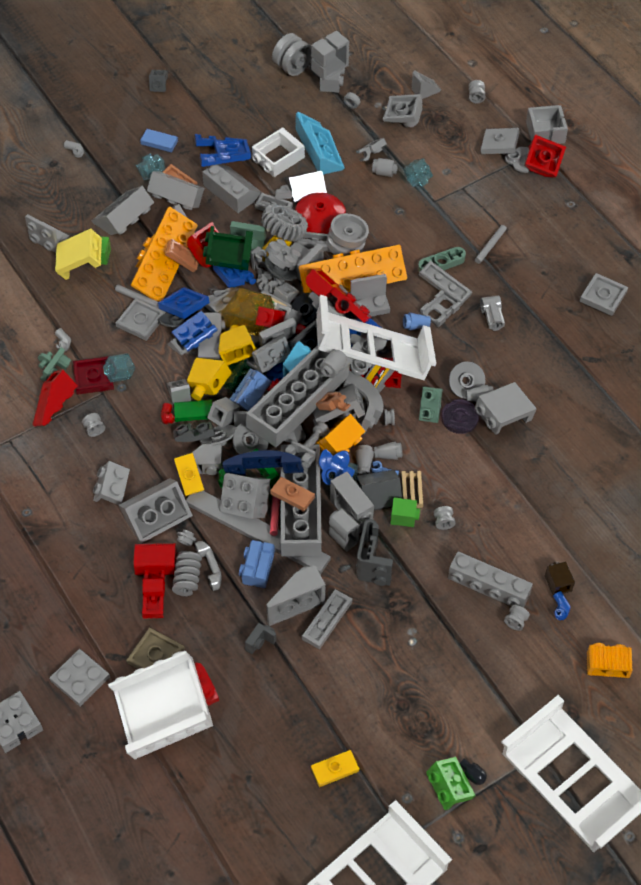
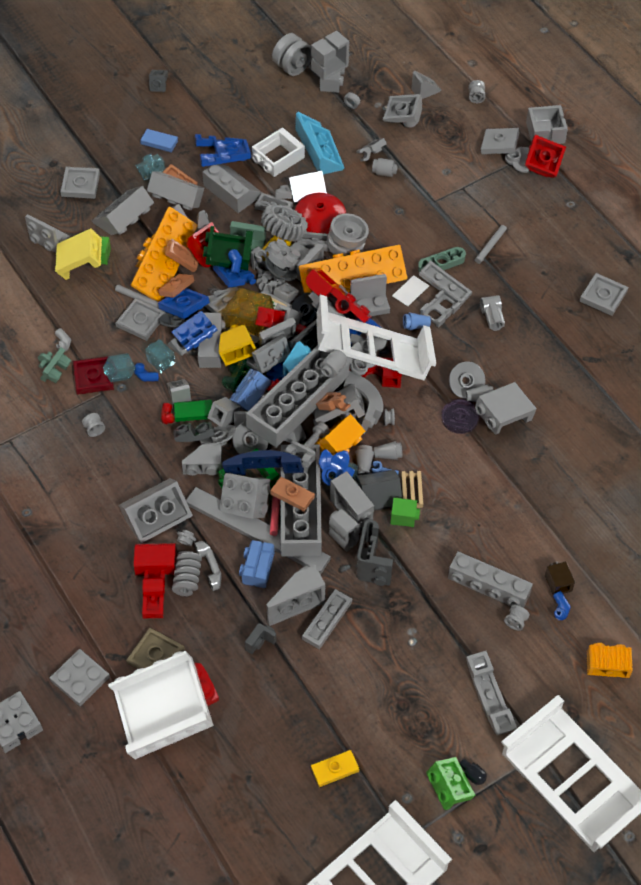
red slope [33,370,78,427] -> none
light grey arm [64,140,84,158] -> none
light grey bracket [93,461,130,505] -> none
yellow plate [174,453,205,496] -> none
yellow torso [187,358,232,401] -> none
slope [365,357,395,393] -> none
clear light blue brick [403,158,433,187] -> none
sand green hips [419,387,443,423] -> none
light grey wheel [434,506,455,530] -> none
none -> light grey plate [60,167,100,199]
none -> blue arm [134,363,159,382]
none -> clear light blue brick [145,339,175,373]
none -> nougat plate [158,274,195,298]
none -> light grey slope [197,210,209,230]
none -> blue arm [228,249,242,274]
none -> white sticker [392,275,429,306]
none -> light grey slope [466,651,517,736]

